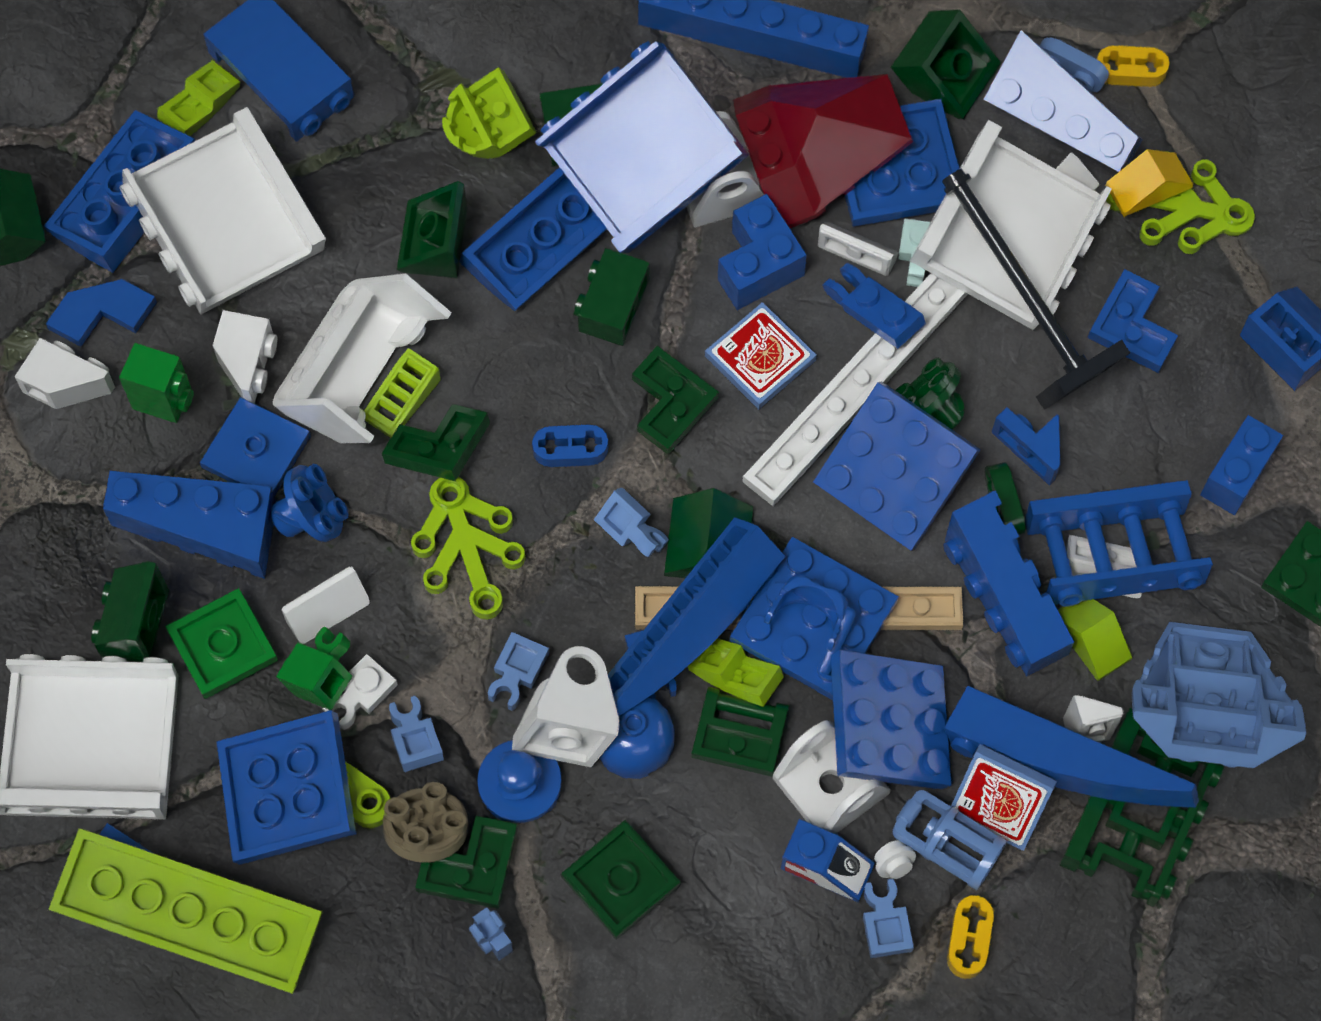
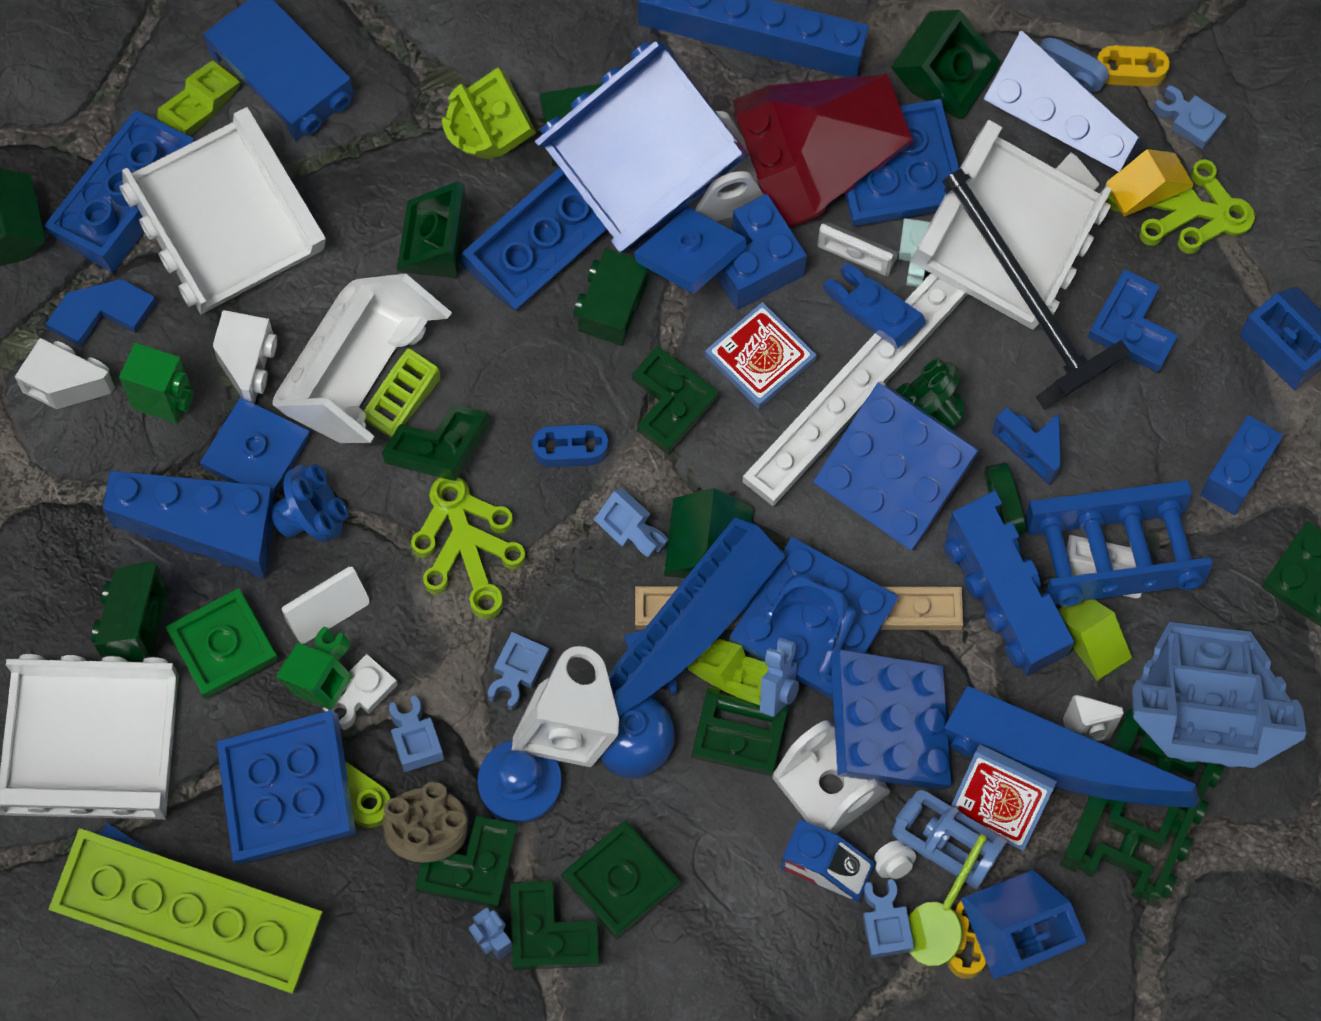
none -> dark green plate [510,881,599,970]
none -> blue plate [634,207,747,294]
none -> medium blue plate [760,637,799,717]
none -> lime piece [908,834,987,966]
none -> blue slope [961,870,1087,979]
none -> medium blue plate [1153,86,1227,150]

